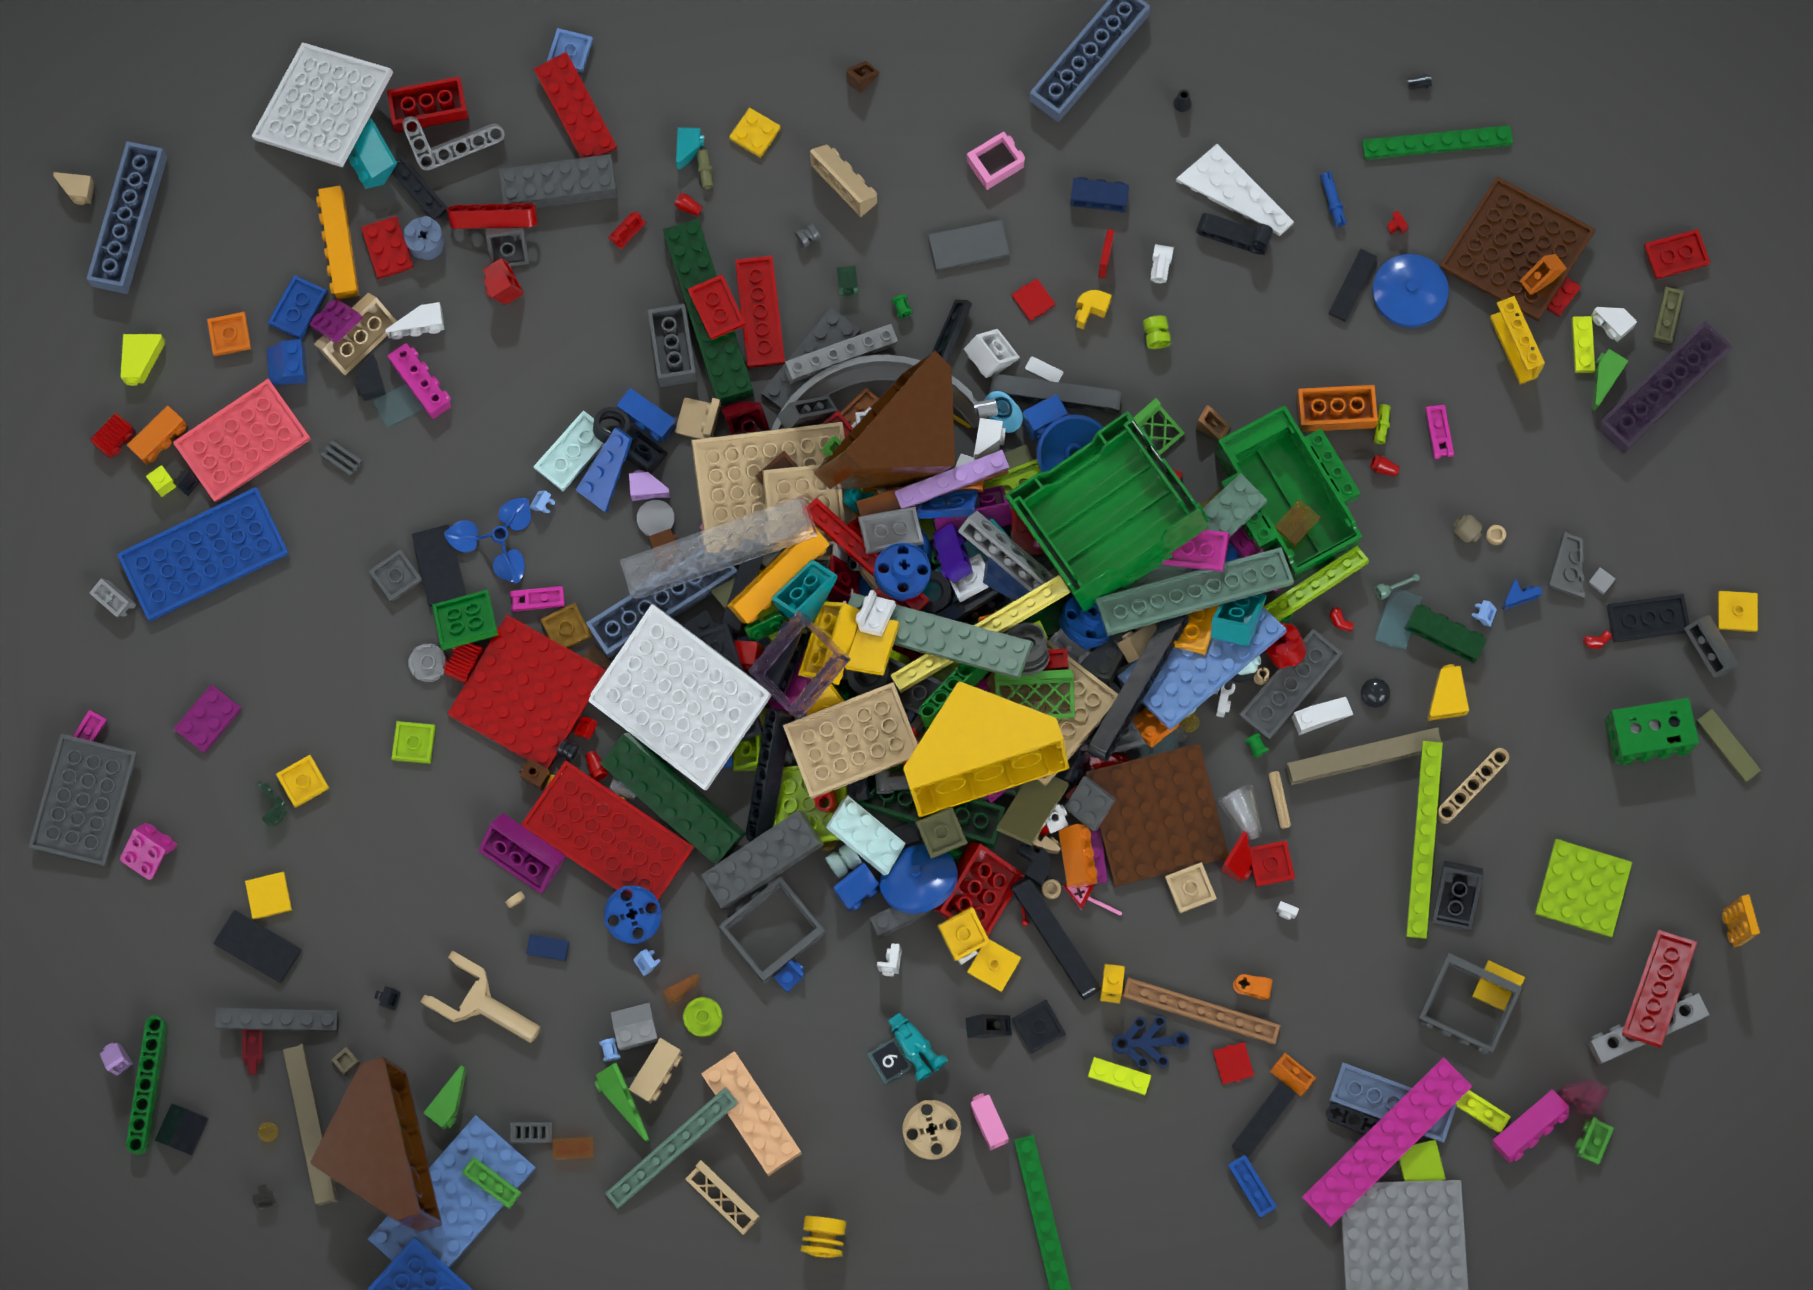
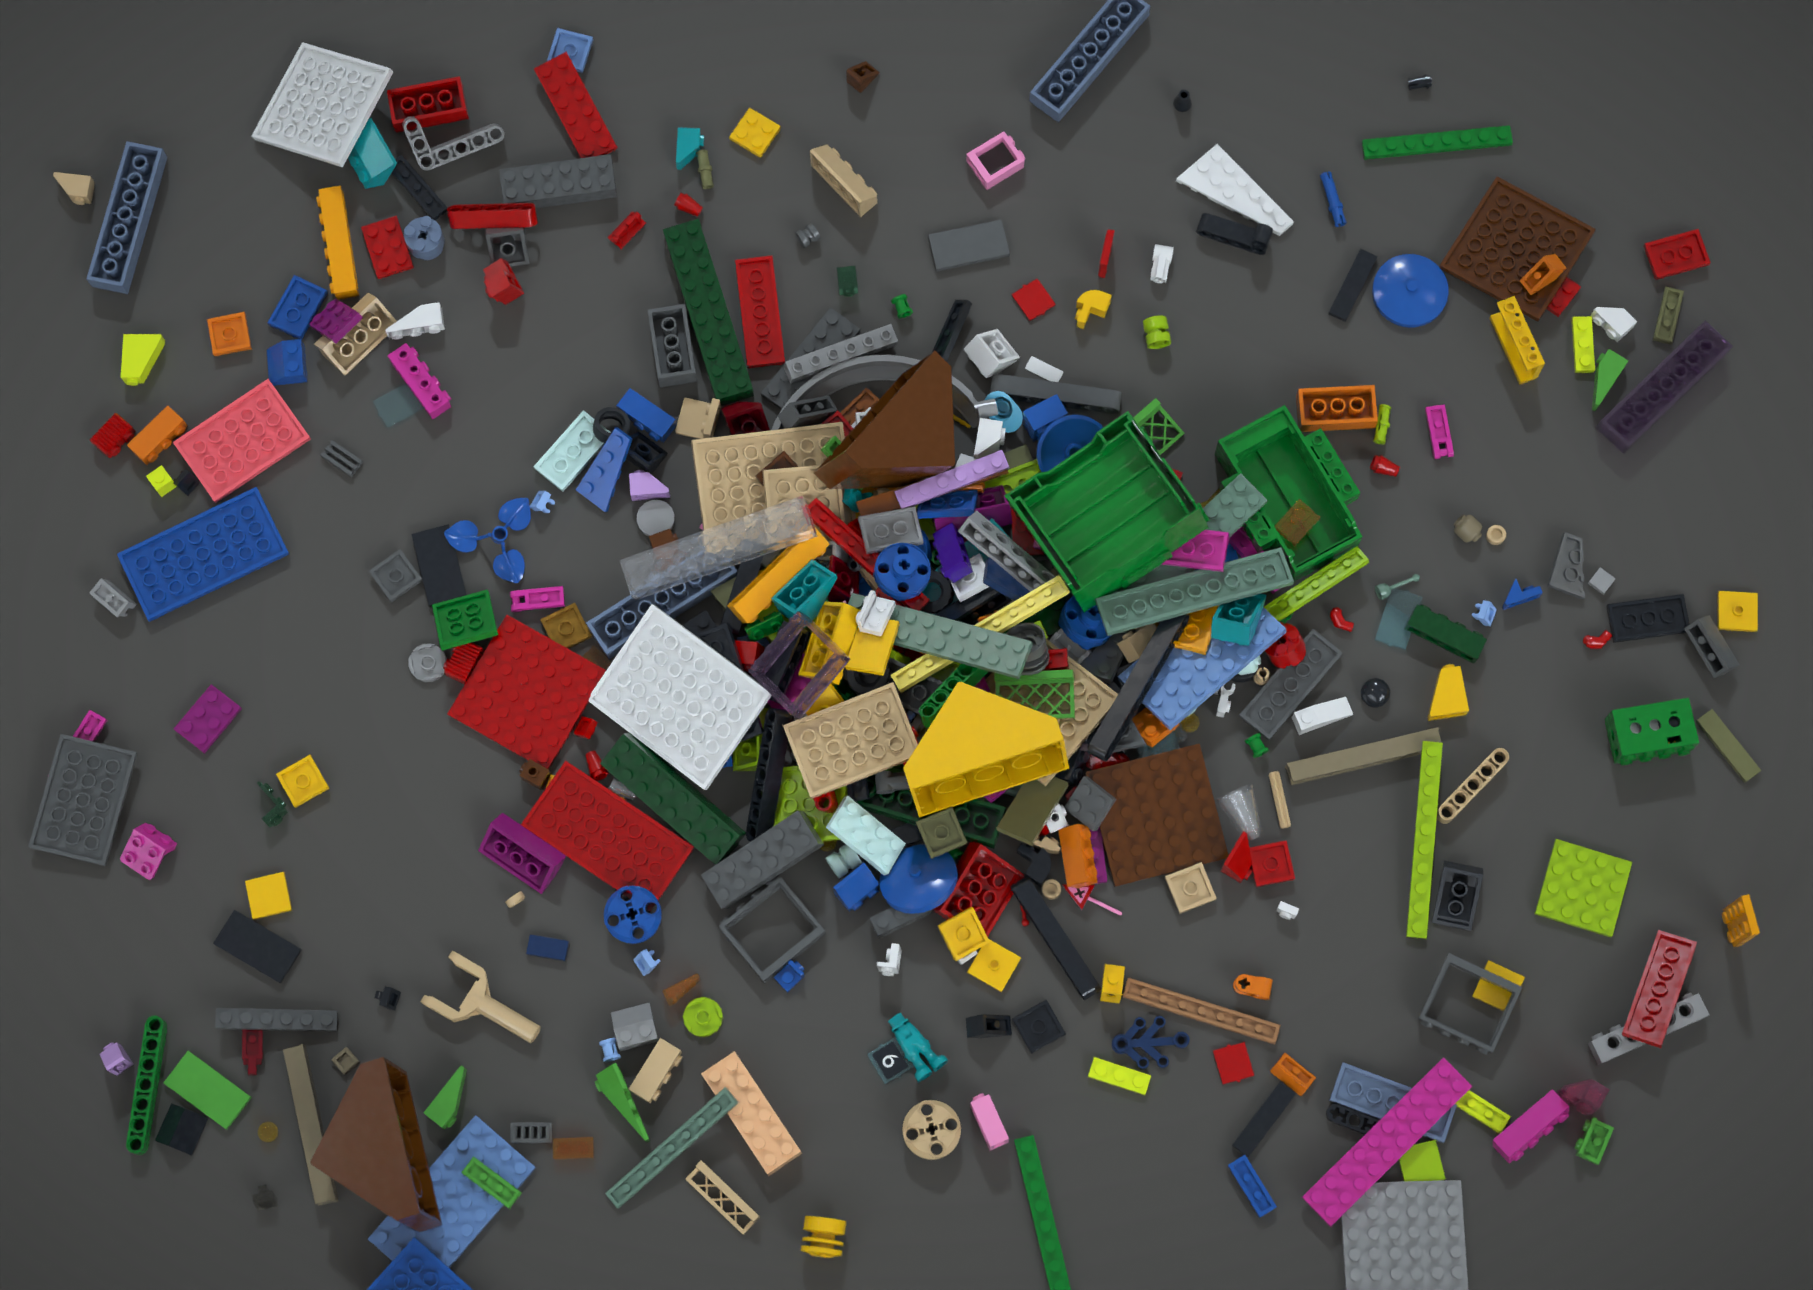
black slope [355,354,386,401] -> none
lime tile [391,721,436,764] -> none
black wheel [556,738,580,762] -> none
red plate [688,274,746,340] -> none
dark blue brick [1070,177,1129,213] -> none
nougat slope [1196,405,1231,441] -> none
red tile [1387,210,1409,234] -> none
none -> bright green tile [164,1051,252,1130]

